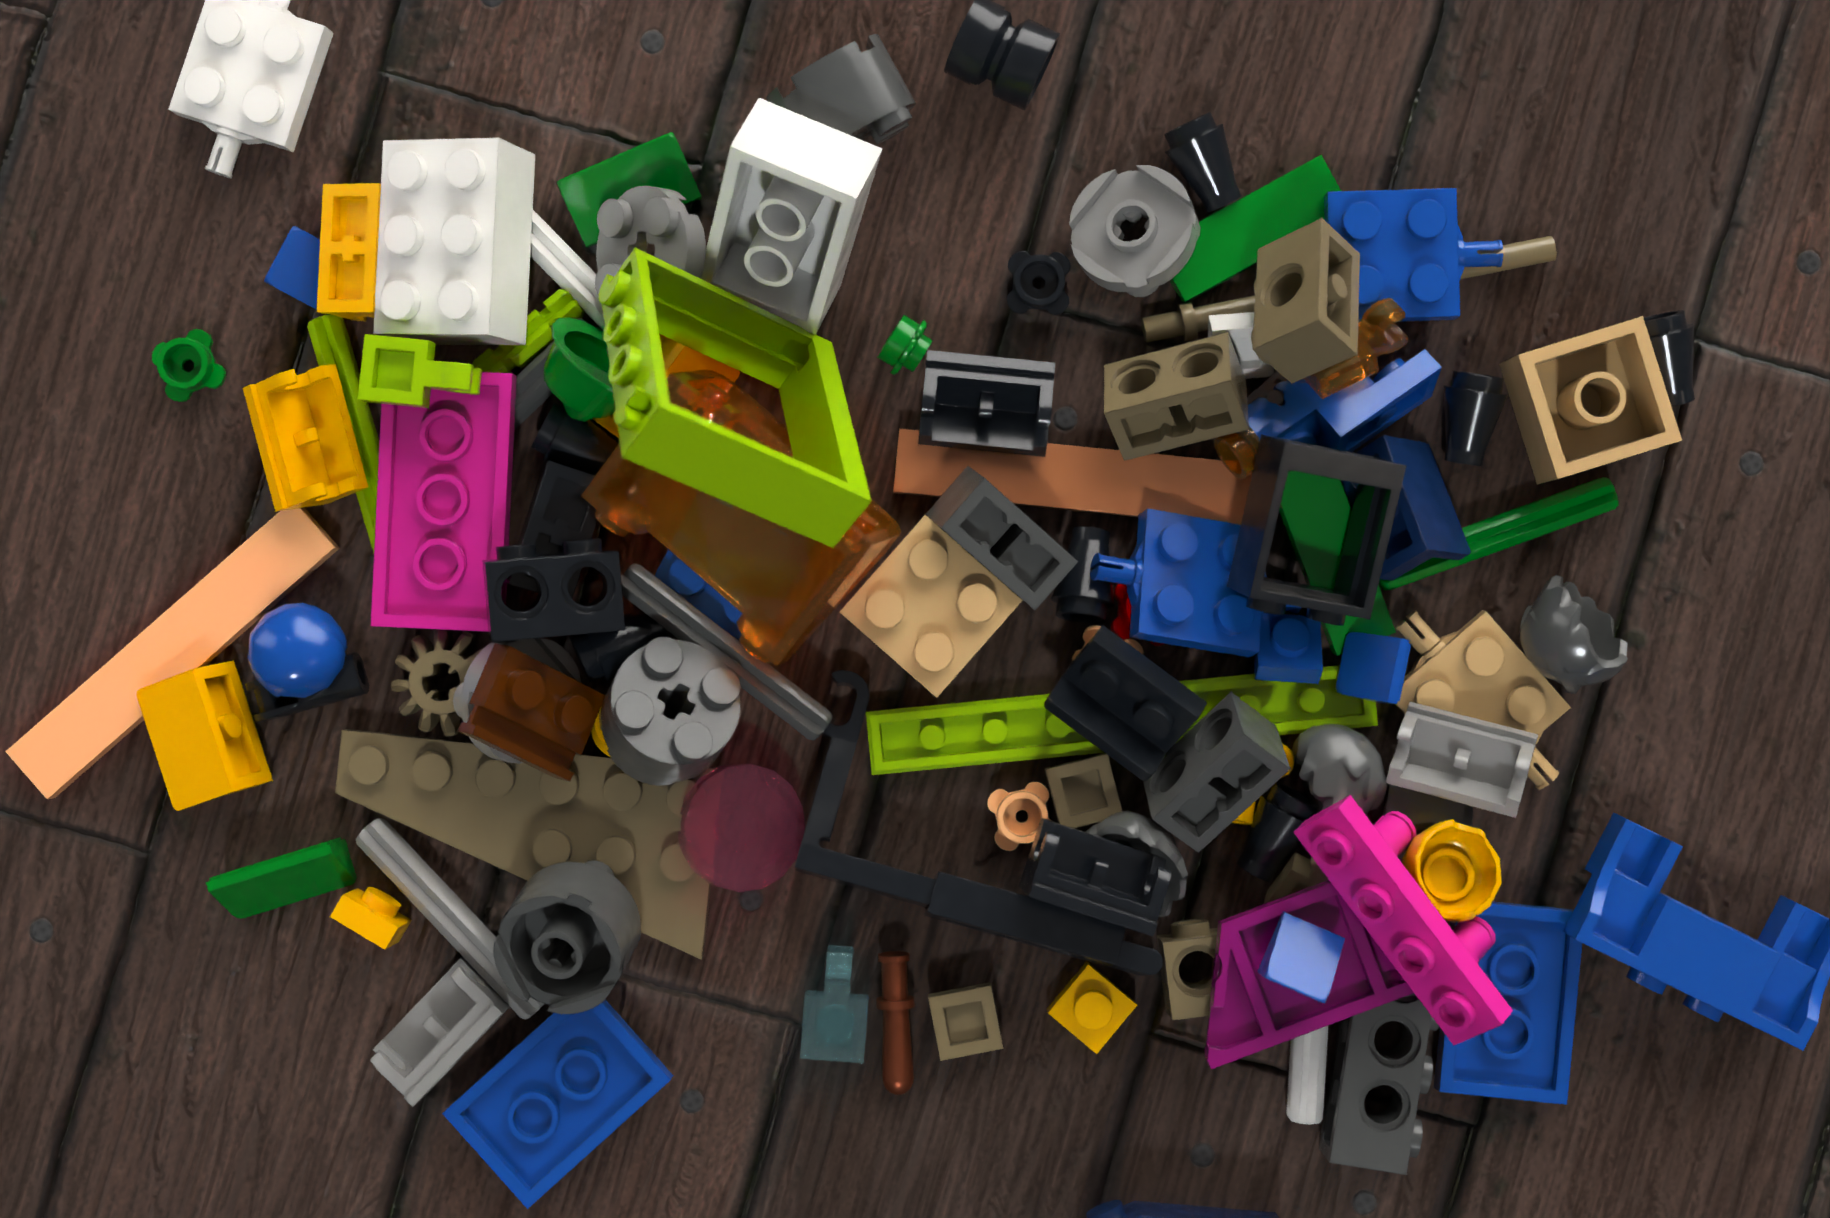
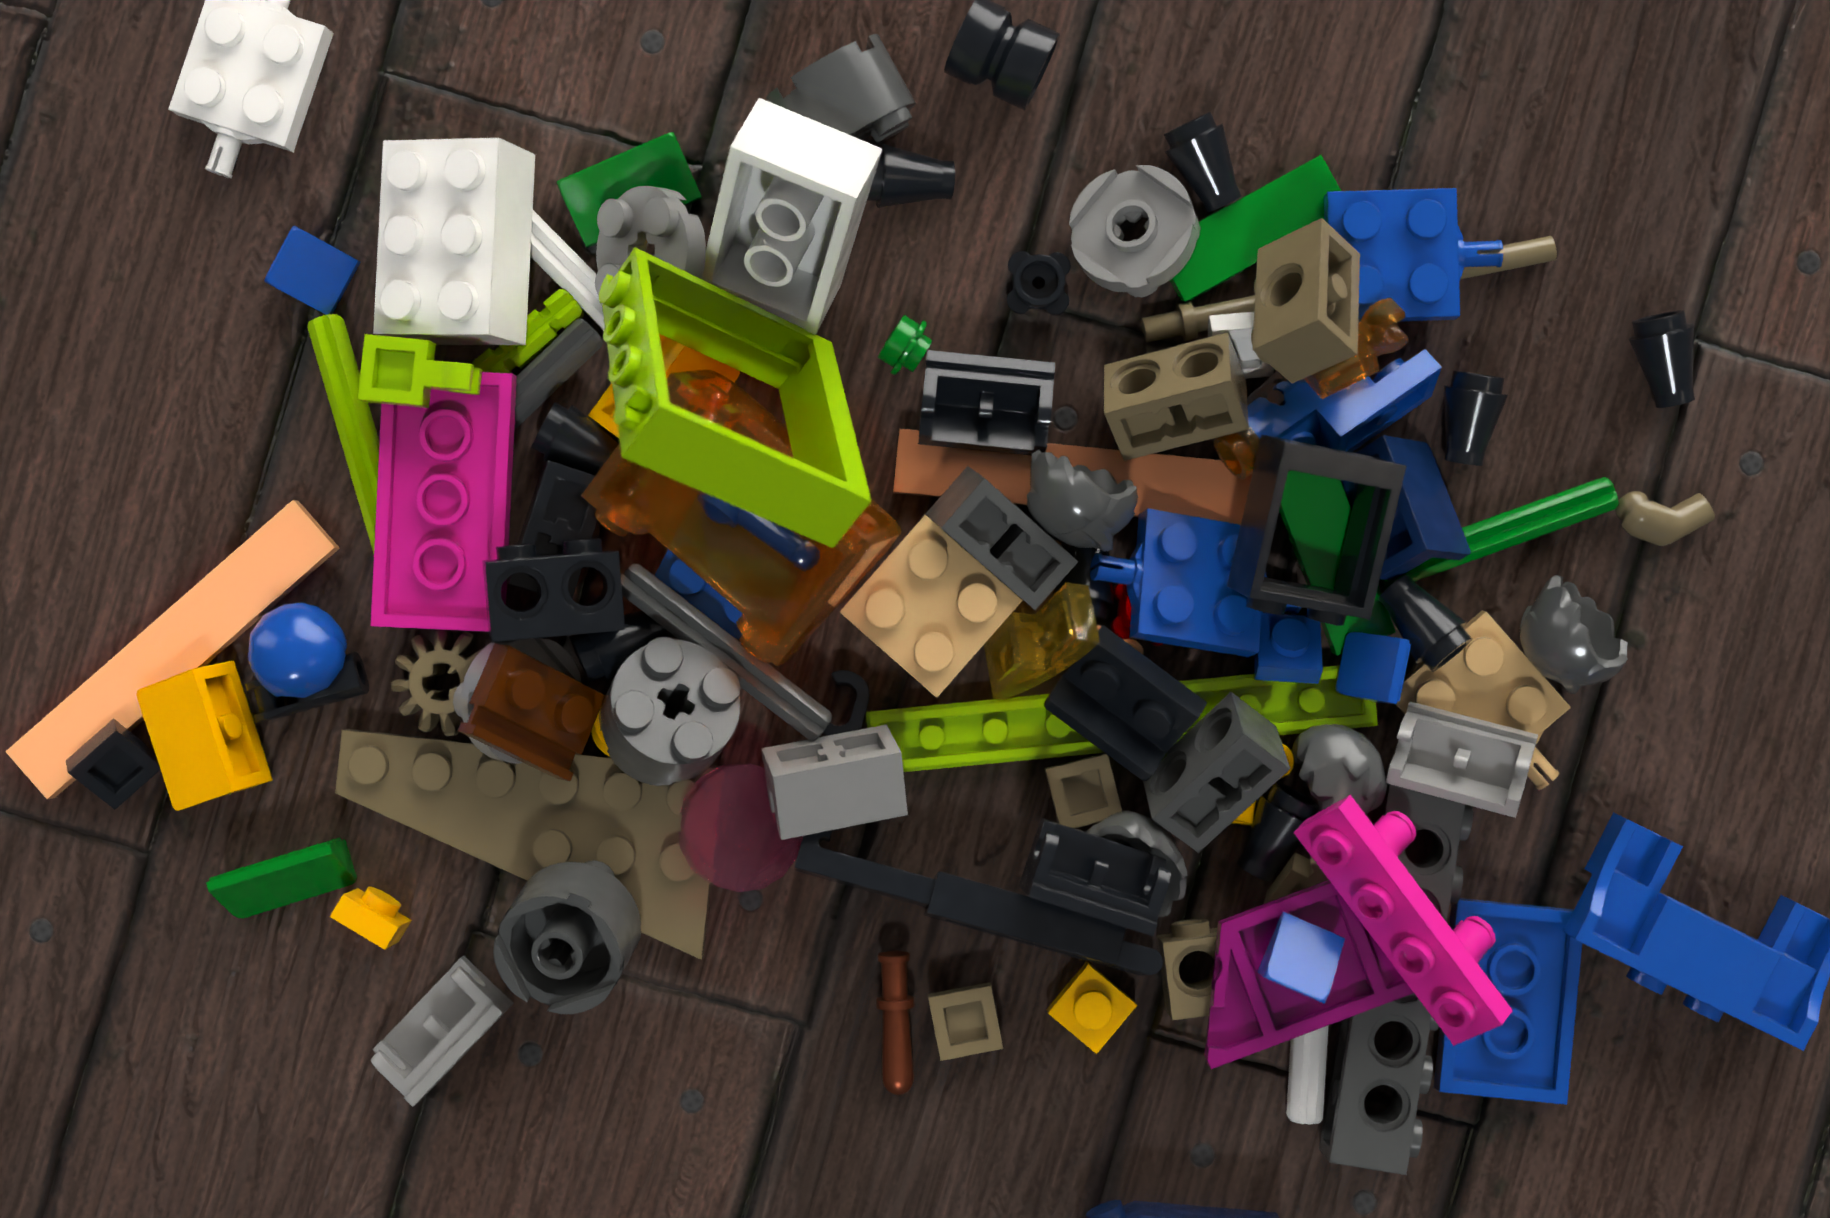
green plate [152,329,226,402] -> none
yellow hinge [243,364,368,512] -> none
yellow hinge [317,183,381,321] -> none
light grey axle [355,818,544,1020] -> none
blue plate [442,999,673,1209] -> none
green piece [543,317,615,421] -> none
clear light blue plate [800,945,869,1063] -> none
light nougat plate [987,782,1052,851] -> none
yellow hair [1402,819,1502,922] -> none
tan brick [1499,316,1682,485] -> none
none -> black tile [66,719,160,810]
none -> dark blue piece [697,492,820,572]
none -> light grey hinge [761,724,908,840]
none -> black cone [867,143,955,208]
none -> clear yellow slope [984,583,1100,700]
none -> dark grey hair [1027,450,1138,552]
none -> black cone [1378,574,1472,672]
none -> dark tan arm [1615,491,1715,546]

